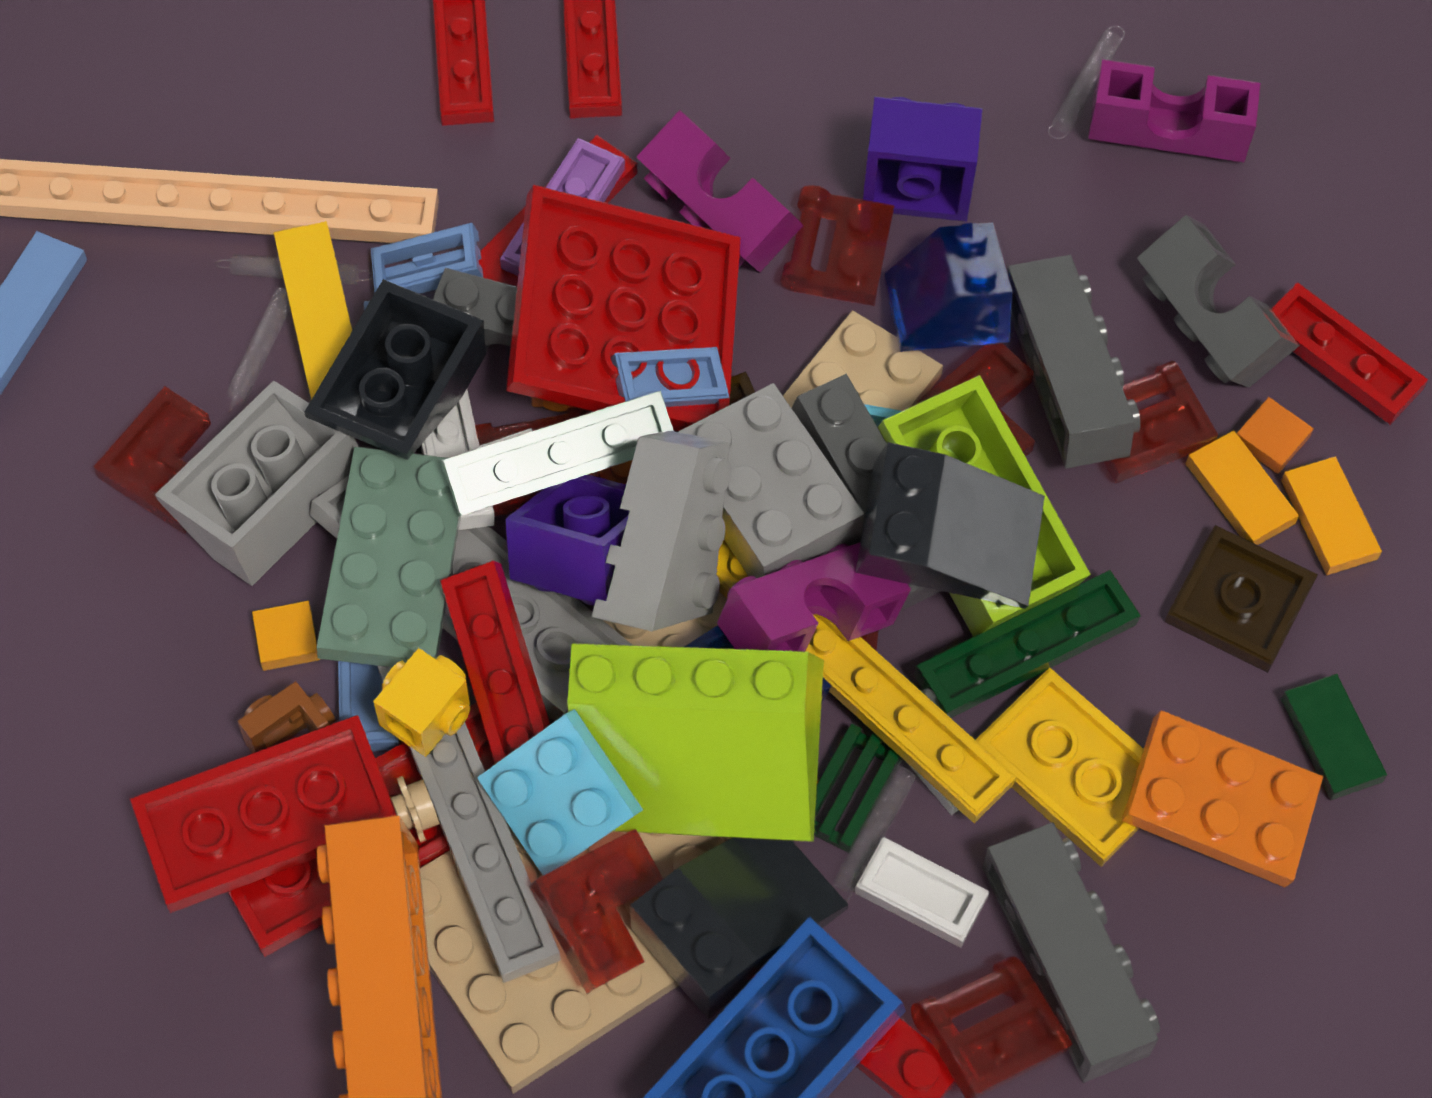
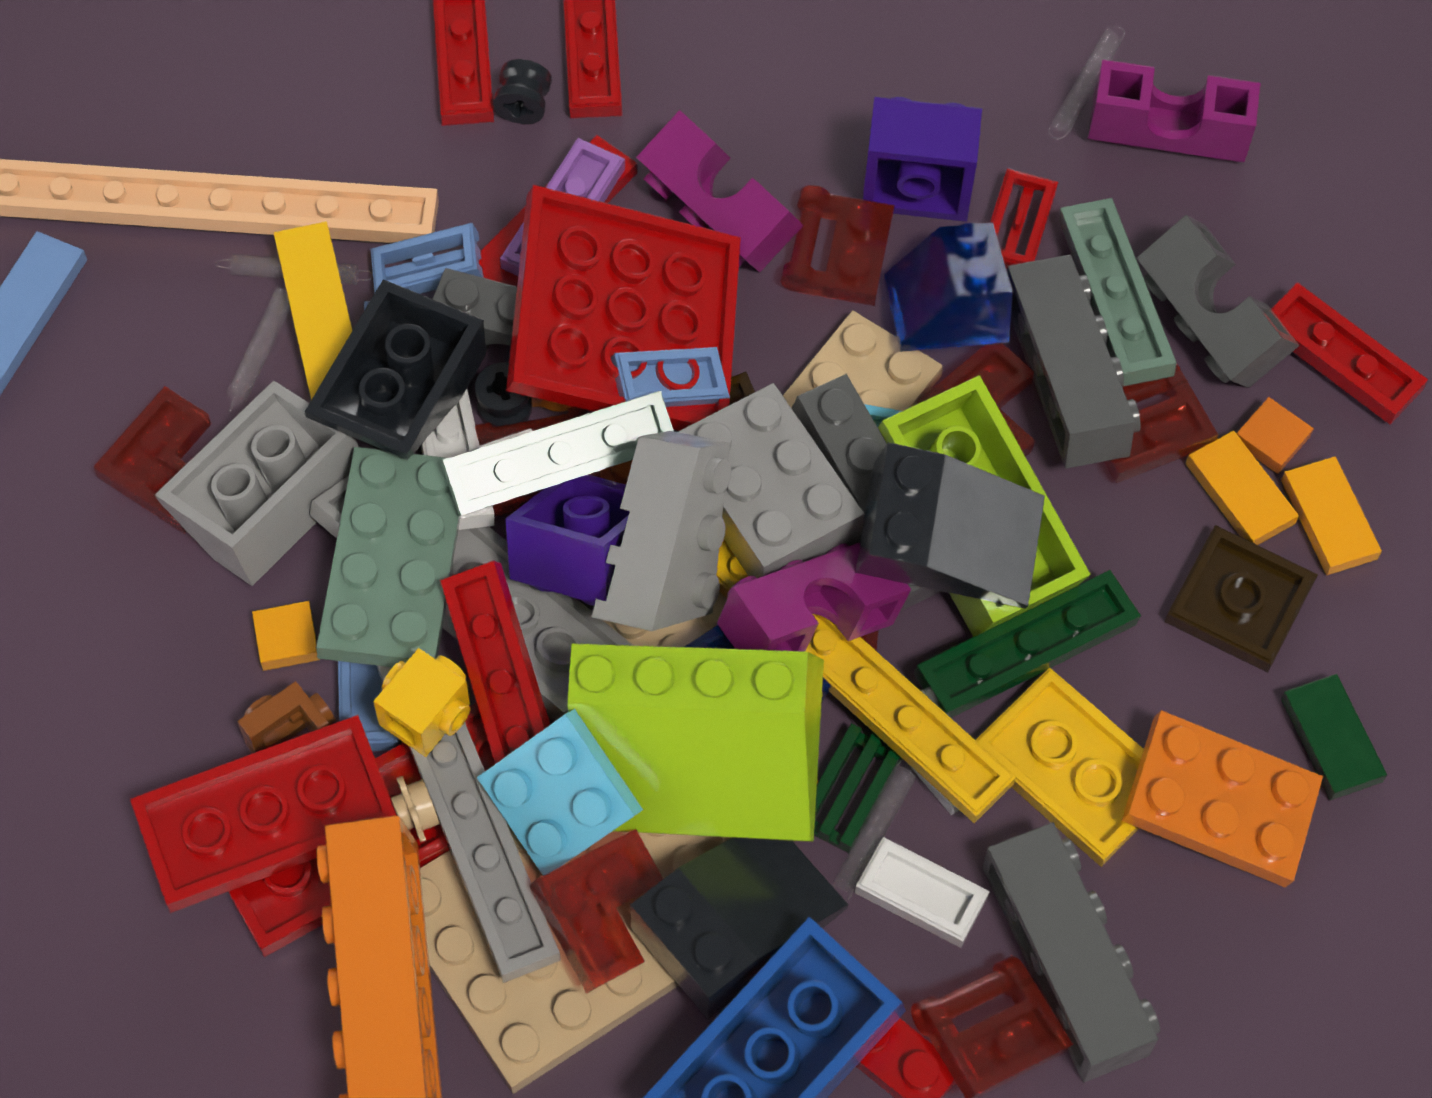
none -> black wheel [475,362,532,432]
none -> black wheel [493,59,552,124]
none -> red tile [978,168,1058,272]
none -> sand green plate [1059,198,1176,386]

